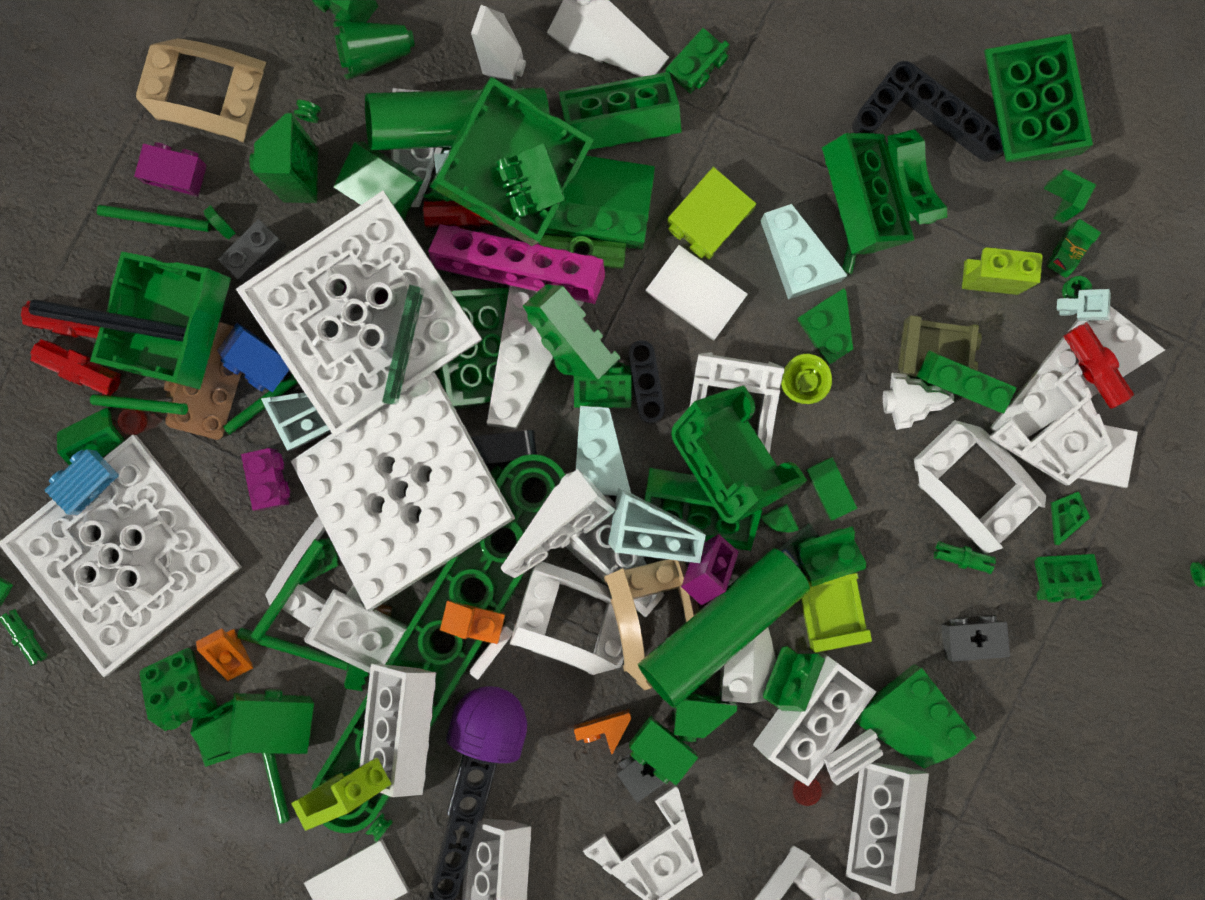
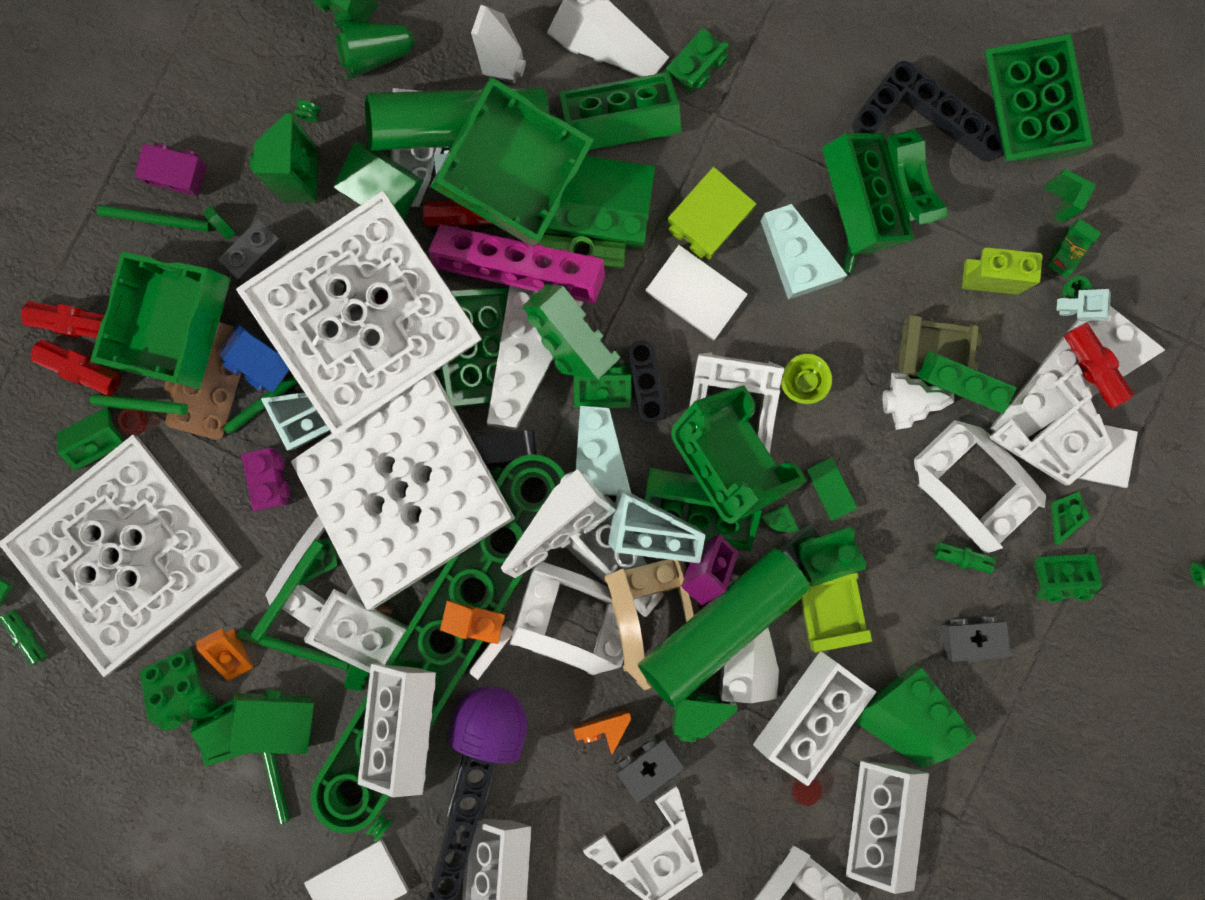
black axle [28,299,187,342] -> none
dark azure brick [45,449,119,515] -> none
tan wedge [136,38,267,143] -> none
lime panel [291,758,391,831] -> none
clear green tile [382,284,424,405] -> none
green hand [422,182,450,202] -> none
green hinge [496,143,566,218] -> none
green brick [629,716,698,786] -> none
green bracket [763,646,825,712] -> none
green wing [797,288,853,366] -> none
white tile [824,729,883,785] -> none

